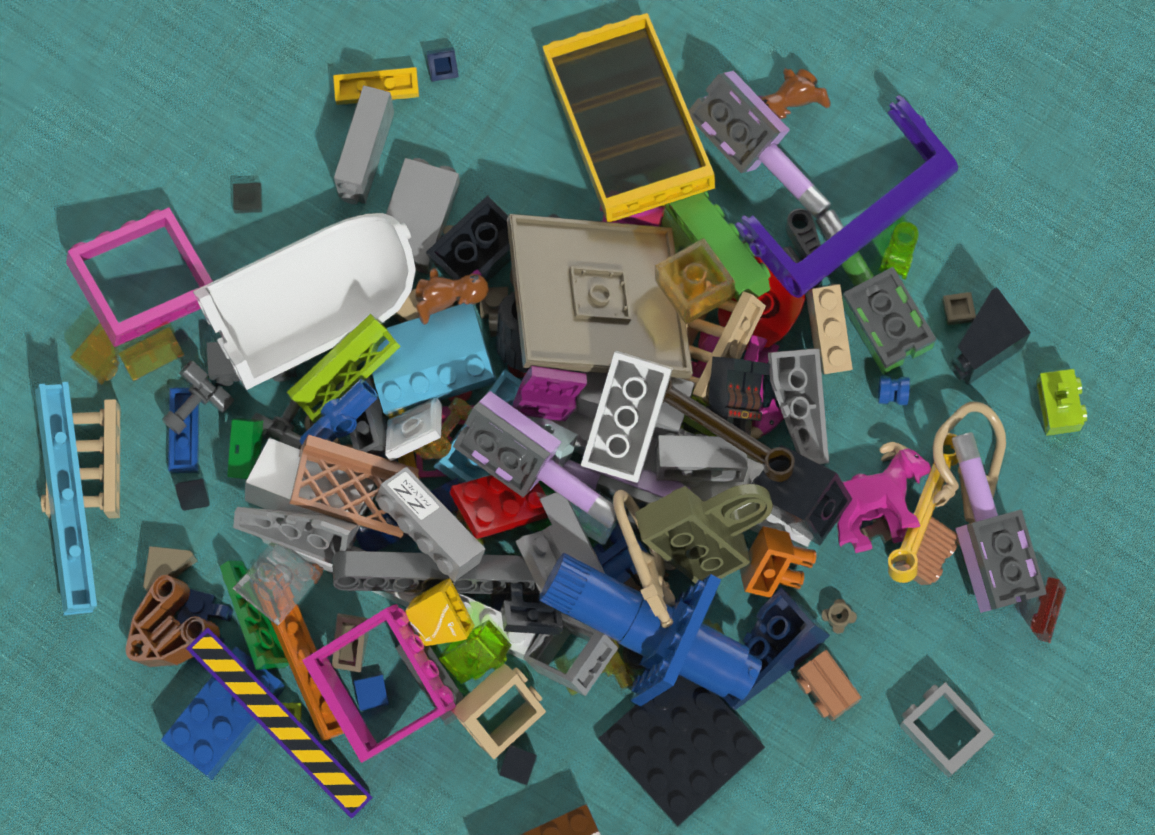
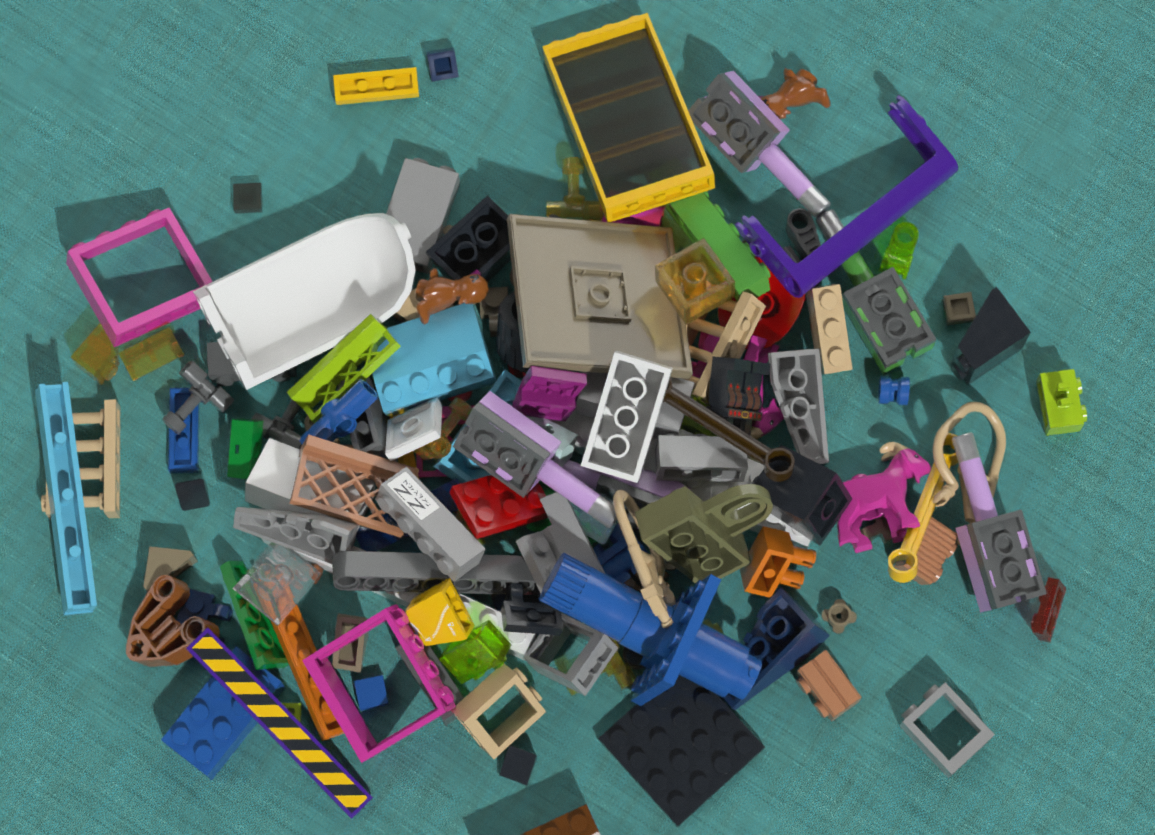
light grey brick [334,85,394,204] -> none
none -> clear yellow bar [546,157,603,221]

